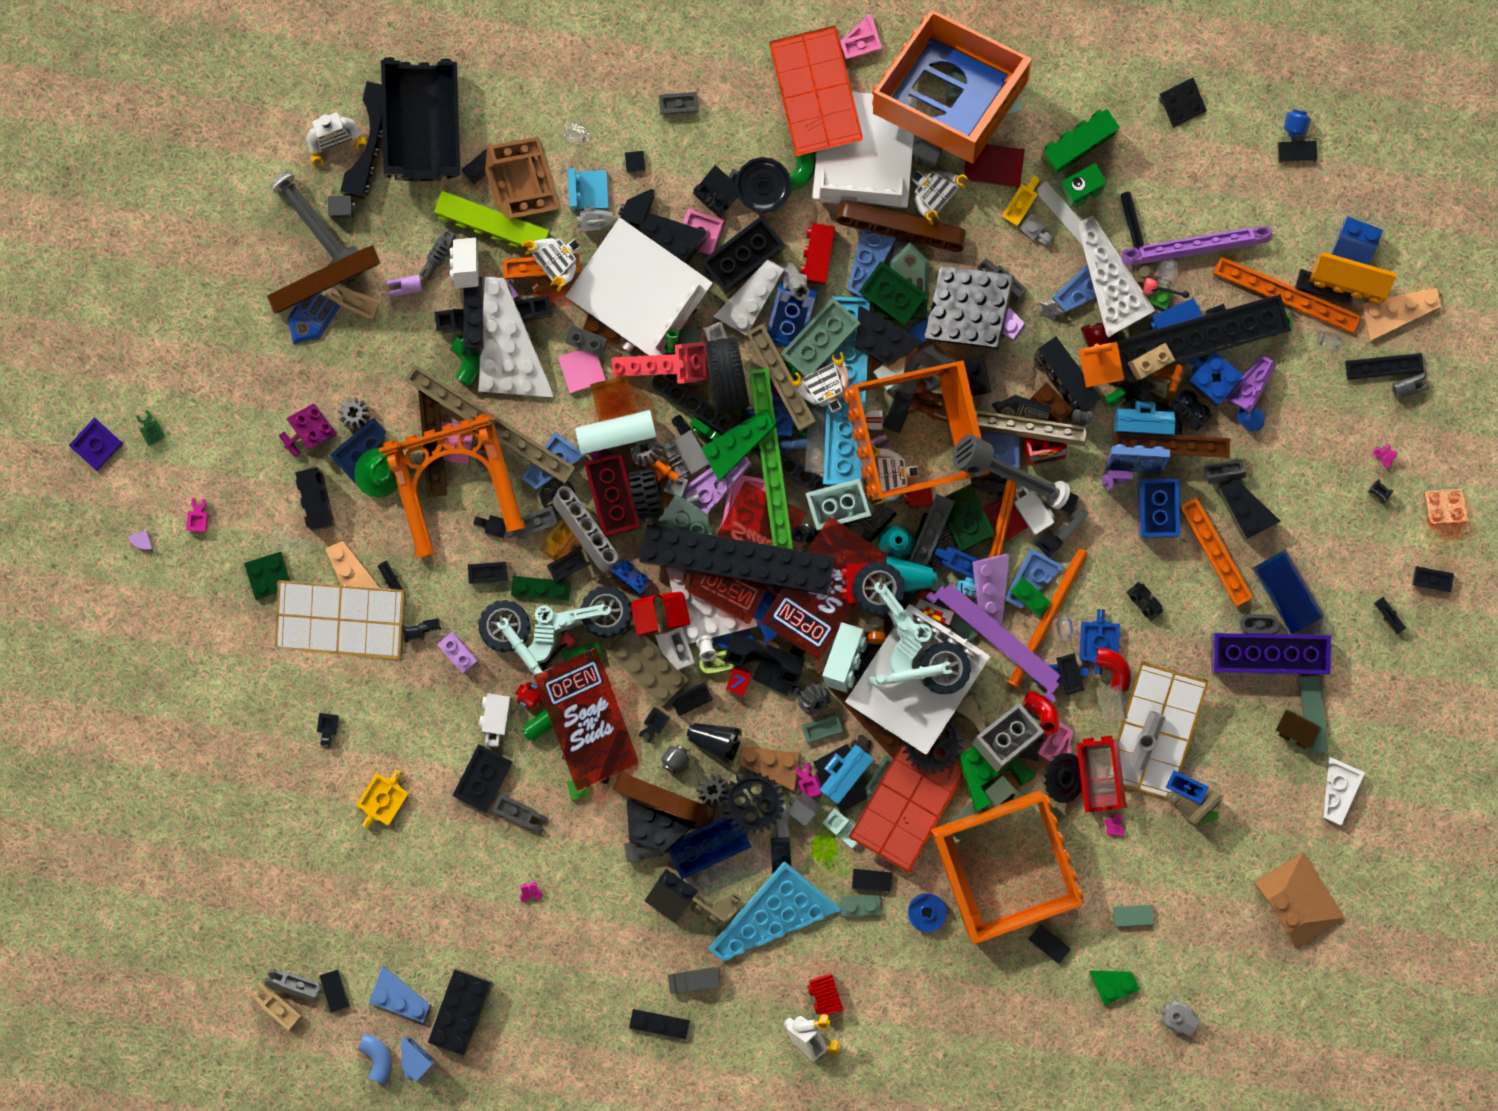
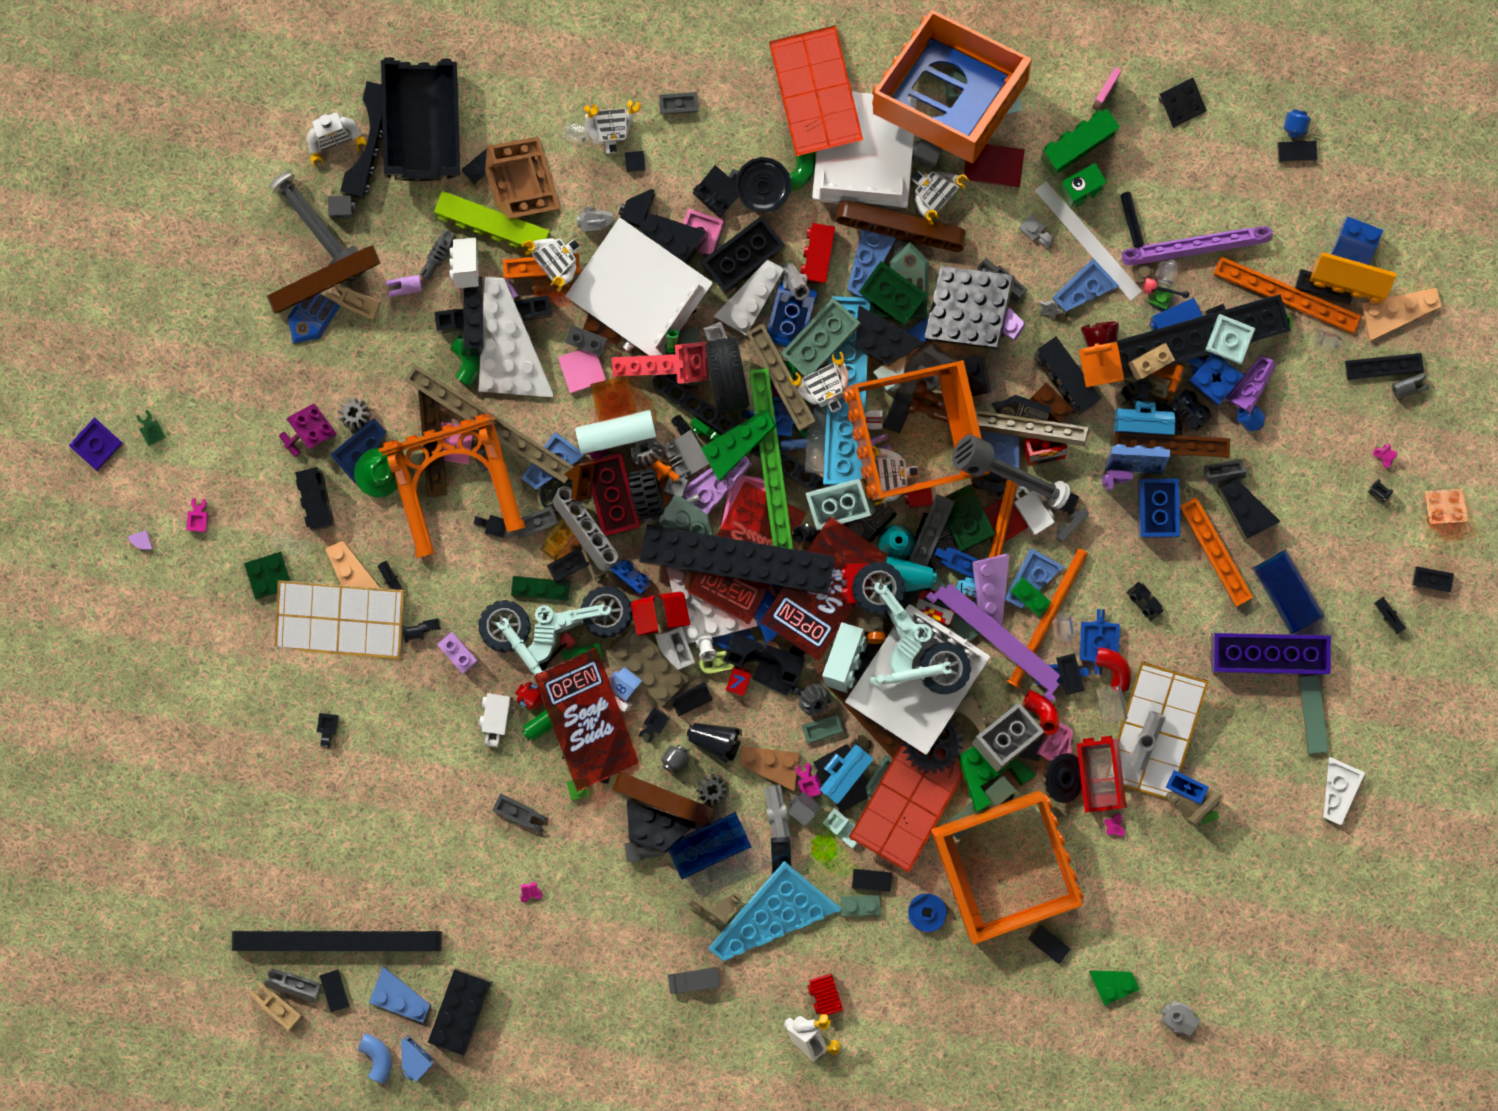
yellow plate [356,769,409,829] -> none
black plate [452,744,513,813] -> none
black plate [467,561,508,584] -> none
medium azure bracket [567,168,609,210] -> none
black plate [629,1009,690,1039] -> none
black brick [645,869,698,923] -> none
black gear [722,772,785,835] -> none
bright pink wing [840,14,882,60] -> none
yellow plate [1001,176,1040,227] -> none
black plate [1035,530,1063,557] -> none
dark grey hinge [1069,409,1093,427] -> none
white wing [1077,215,1155,337] -> none
green plate [1101,387,1125,408] -> none
sand green tile [1113,905,1154,927] -> none
dark grey plate [1240,614,1279,634] -> none
medium nougat slope [1254,852,1345,948] -> none
dark brown brick [1276,710,1323,750] -> none
none -> black beam [232,931,442,951]
none -> reddish brown slope [564,461,595,501]
none -> torso [584,100,641,154]
none -> light blue brick [607,667,642,702]
none -> white tile [610,695,633,712]
none -> bright pink tile [1092,67,1121,110]
none -> light aqua tile [1205,314,1255,364]

